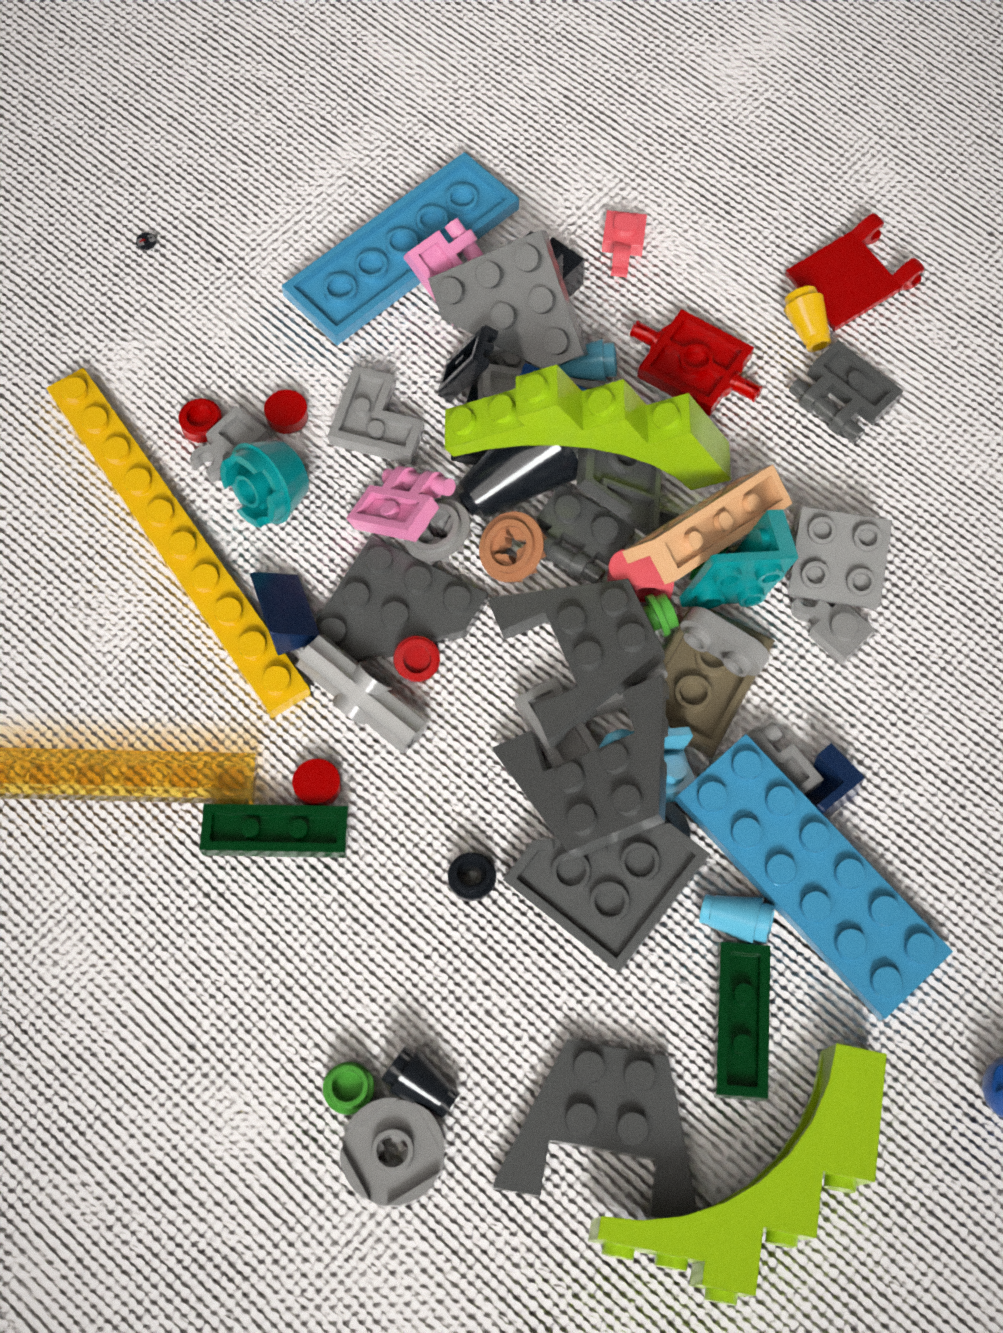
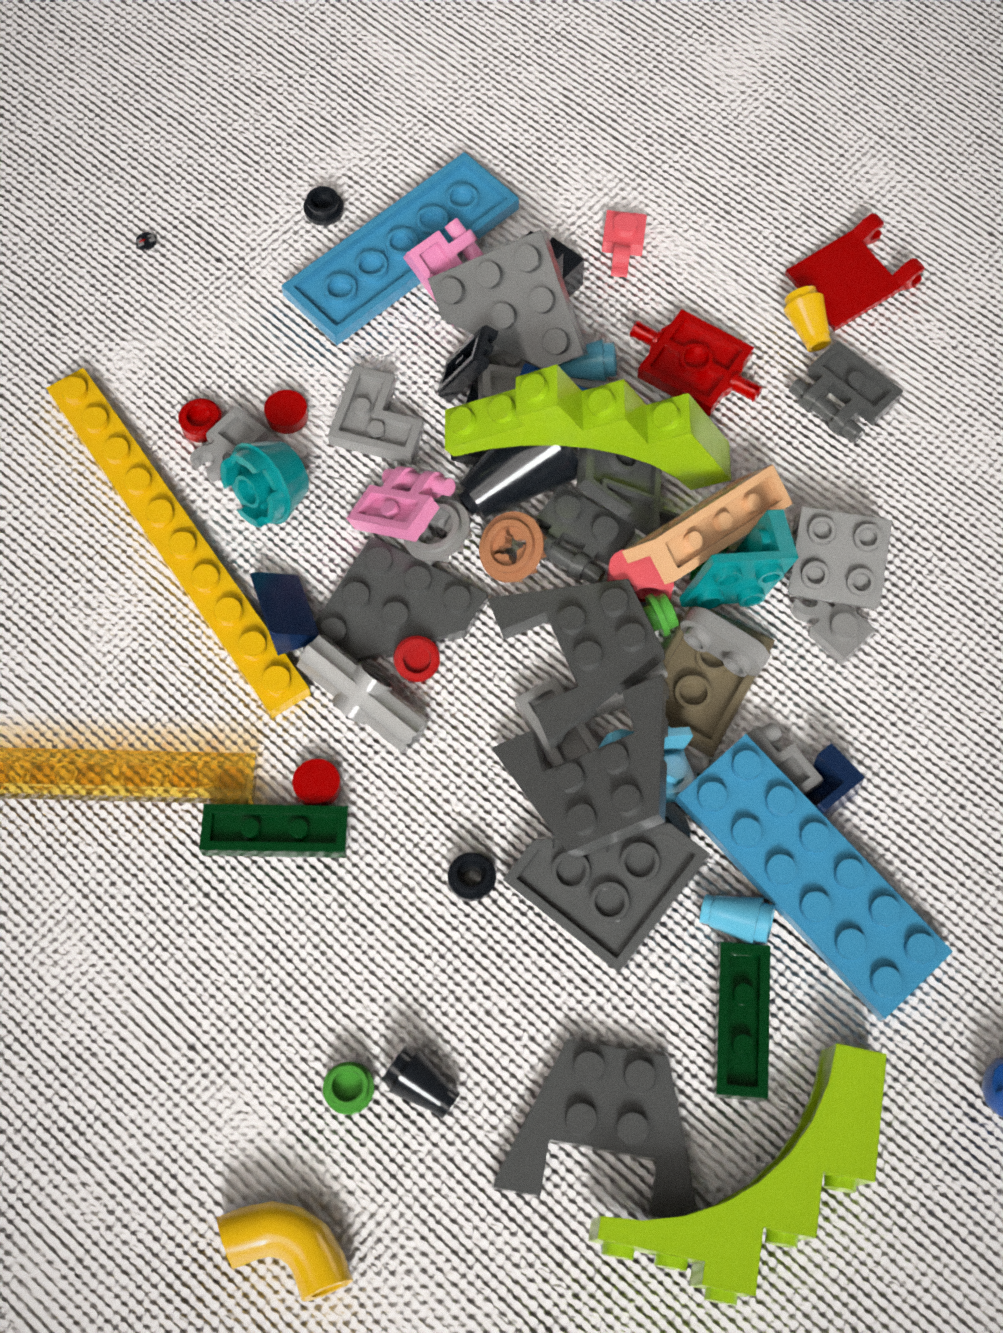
light grey plate [340,1097,445,1208] -> none
none -> yellow cylinder [216,1201,353,1302]
none -> black plate [304,186,344,226]

